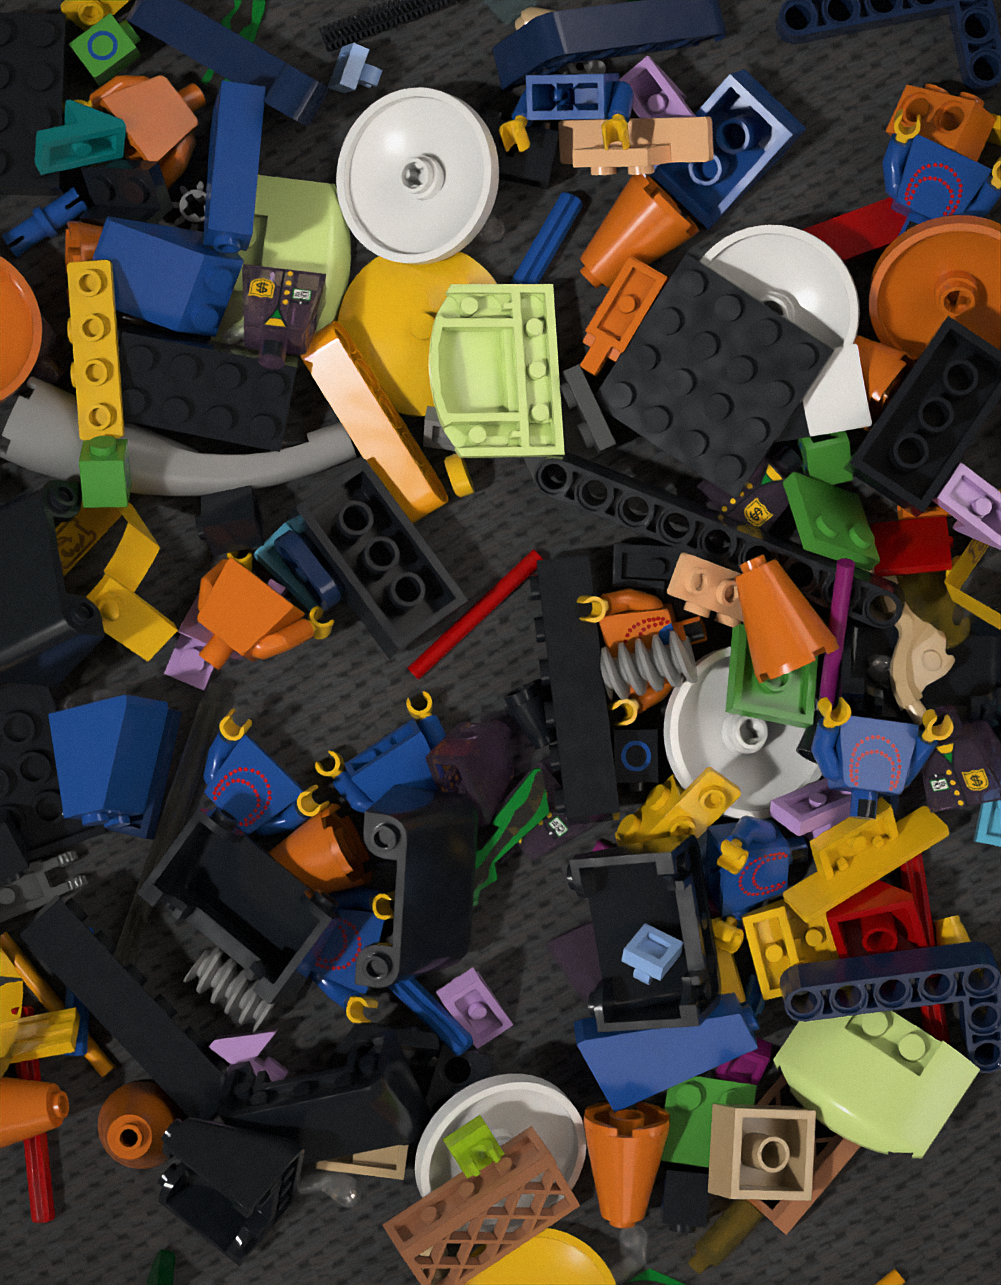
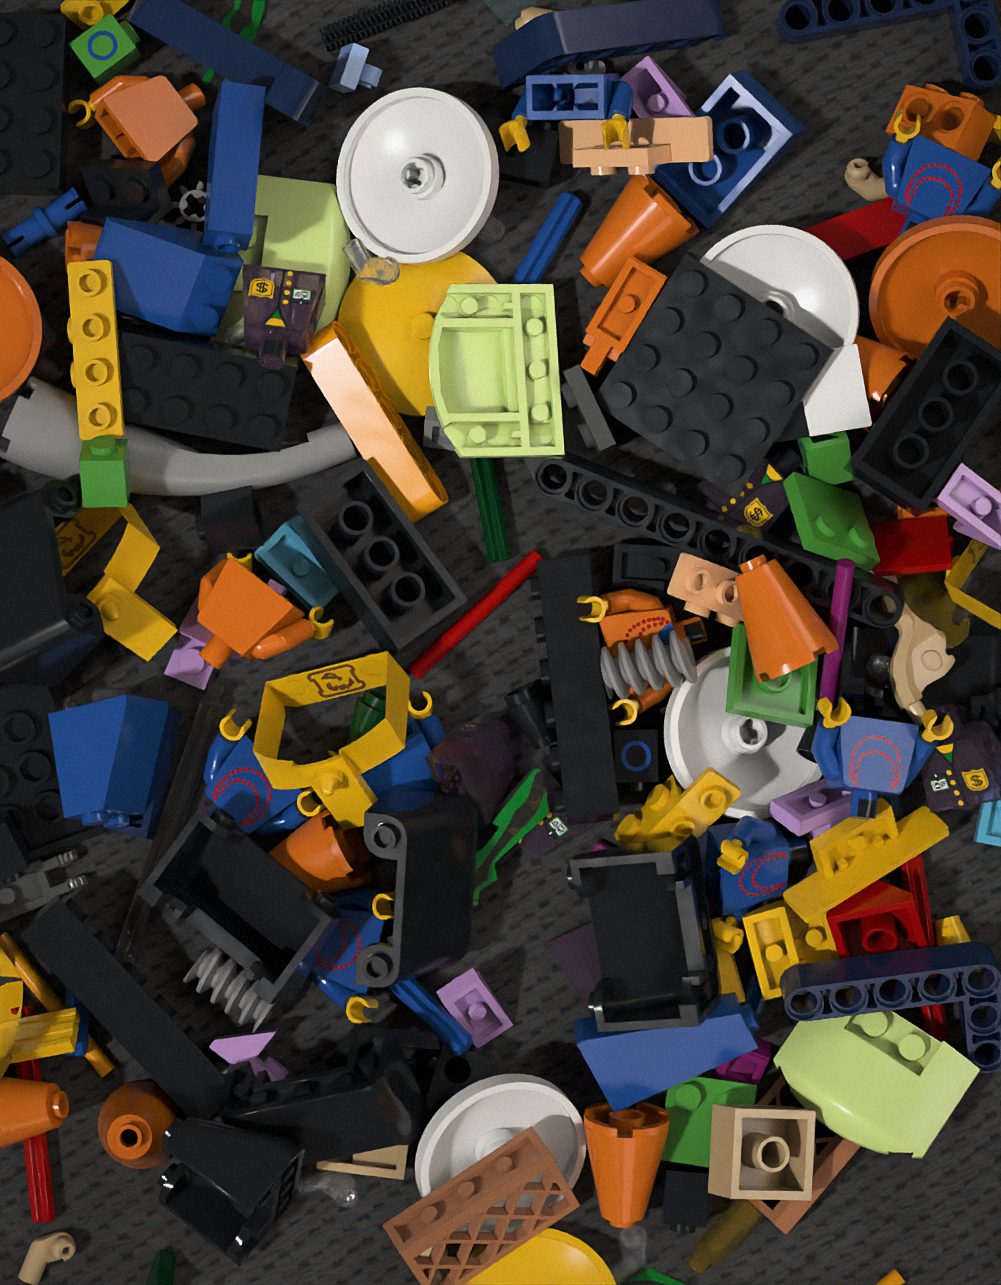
teal slope [35,100,126,175] -> none
dark blue plate [274,530,343,611] -> none
lime tile [442,1115,505,1179] -> none
yellow tile [444,453,475,498] -> none
light blue tile [621,923,684,985] -> none
none -> tan arm [18,1231,76,1285]
none -> yellow piece [253,651,410,830]
none -> clear arm [342,238,400,286]
none -> dark green cone [343,689,386,747]
none -> dark green axle [469,458,511,563]
none -> tan arm [845,158,889,201]

